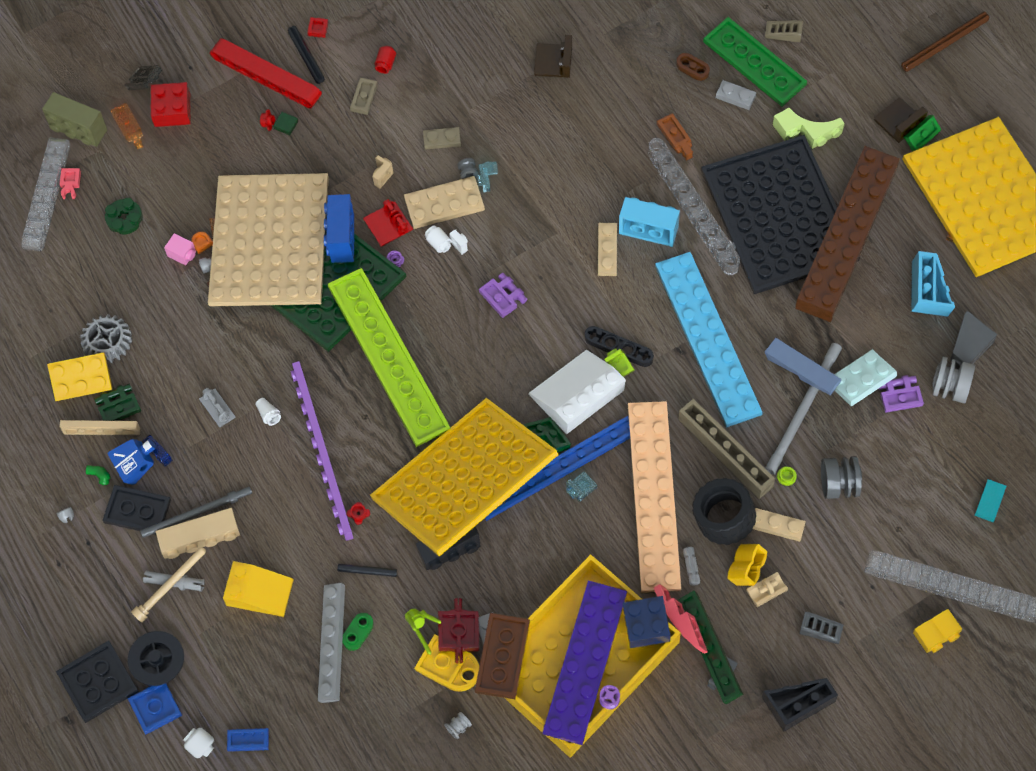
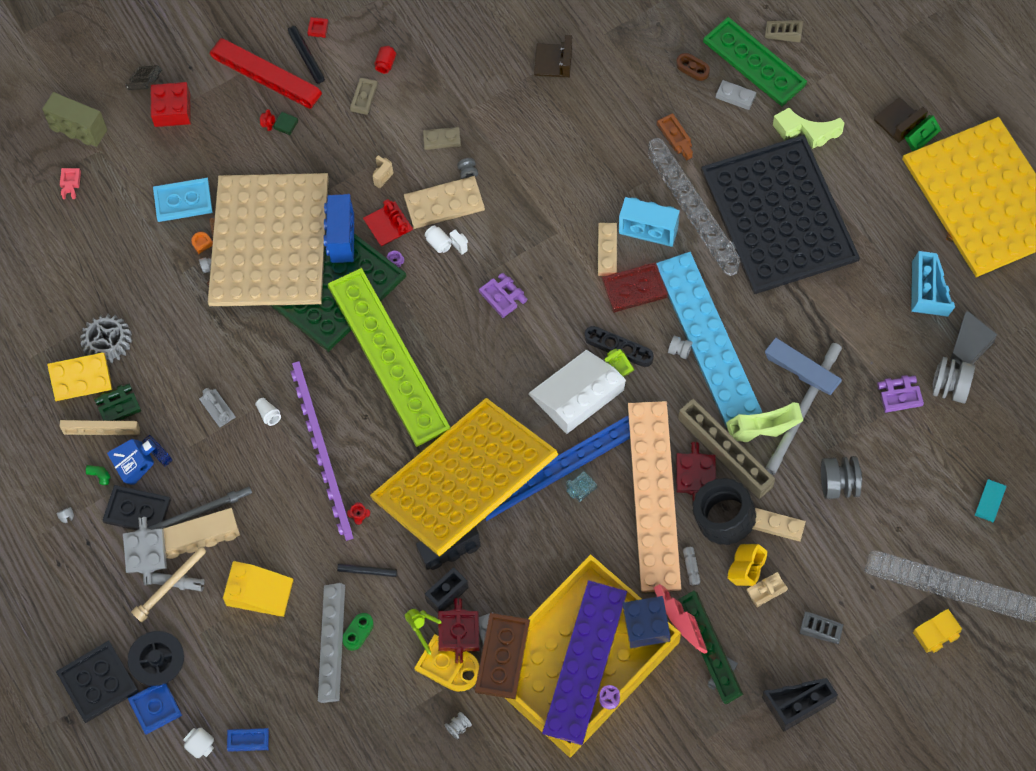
clear beam [22,137,70,251] -> none
dark green plate [105,198,143,235] -> none
clear orange hinge [110,103,144,150] -> none
bright pink brick [164,233,196,265] -> none
clear light blue bracket [477,162,498,193] -> none
dark green plate [522,417,571,452] -> none
lime plate [777,467,797,486] -> none
reddish brown brick [795,146,900,322] -> none
light aqua plate [834,349,897,406] -> none
reddish brown axle [901,11,990,72] -> none
none -> light grey plate [123,517,167,585]
none -> medium azure plate [153,178,213,222]
none -> black brick [424,567,468,613]
none -> clear red plate [602,262,668,313]
none -> light grey wheel [668,335,693,359]
none -> dark red plate [676,442,716,503]
none -> yellowish green arch [726,402,803,442]

